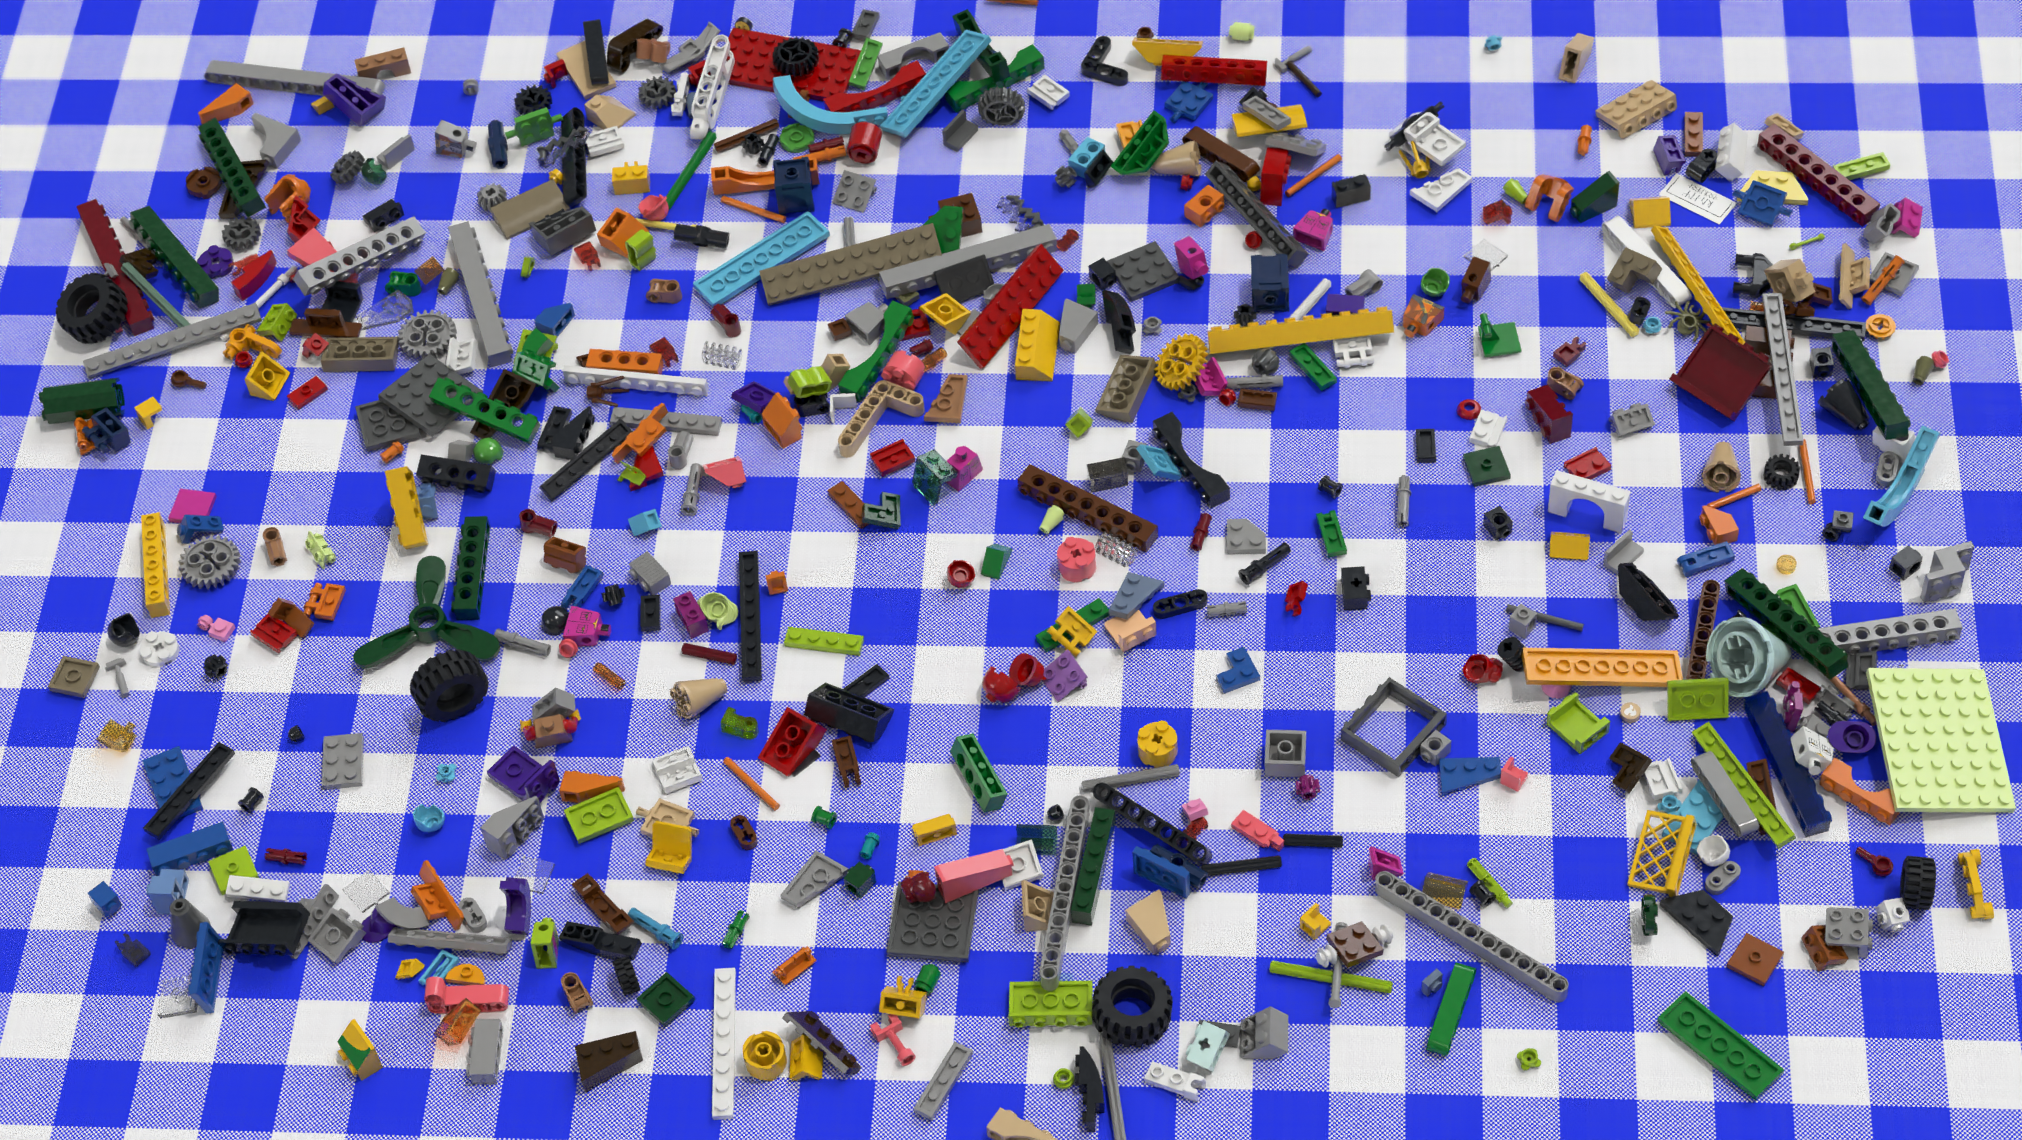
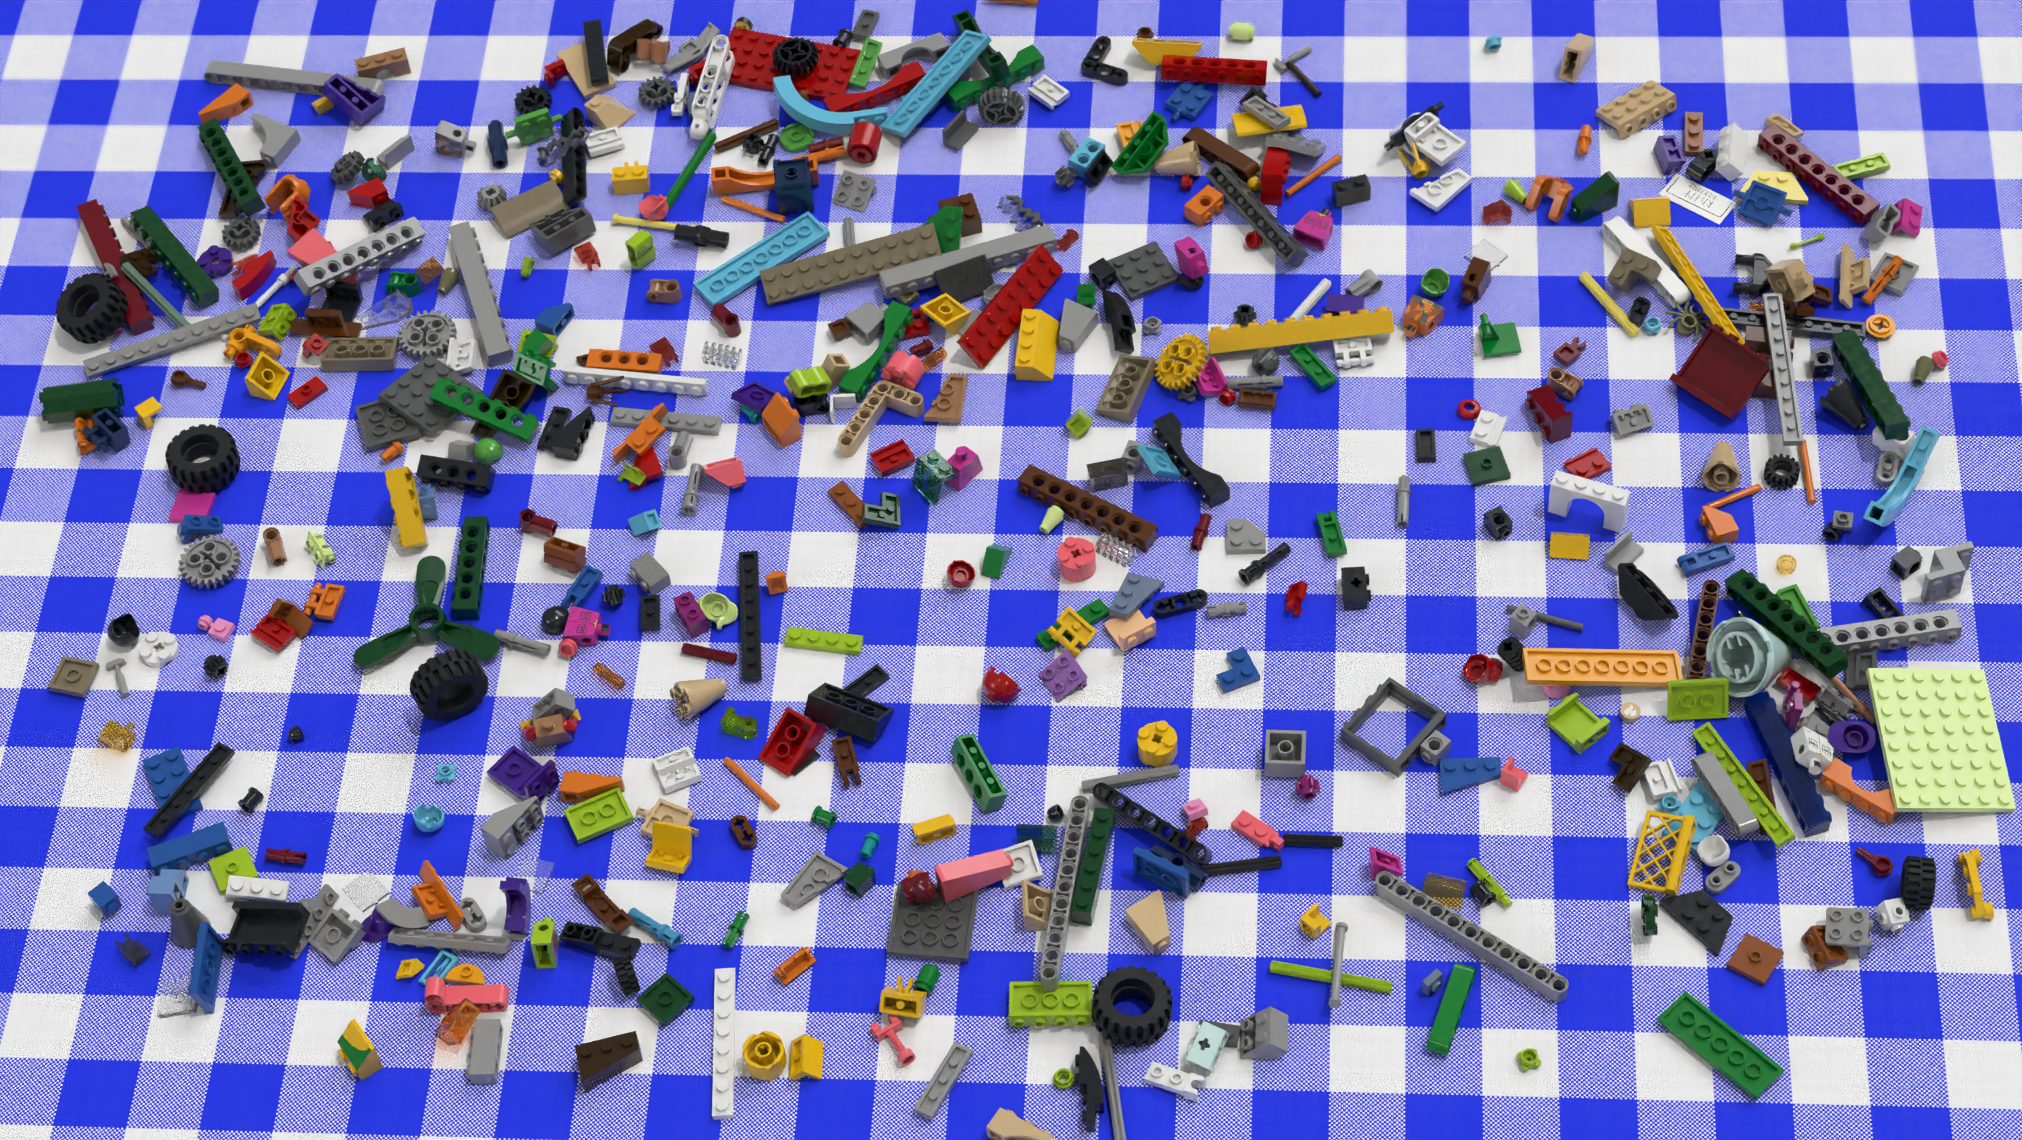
yellow brick [141,512,170,618] -> none
reddish brown plate [186,167,222,199] -> none
light grey plate [322,733,364,790] -> none
light grey bush [463,79,479,96] -> none
black tile [539,418,633,501] -> none
medium nougat piece [561,972,594,1014] -> none
orange slope [597,207,650,258] -> none
wing [782,1011,861,1074] -> none
red piece [1009,653,1046,687] -> none
dark blue container [1251,254,1289,313] -> none
plate [1316,921,1393,968] -> none
black bush [1318,475,1343,499] -> none
none -> black tyre [165,424,241,494]
none -> red slope [347,177,390,209]
none -> black slope [1862,586,1905,619]

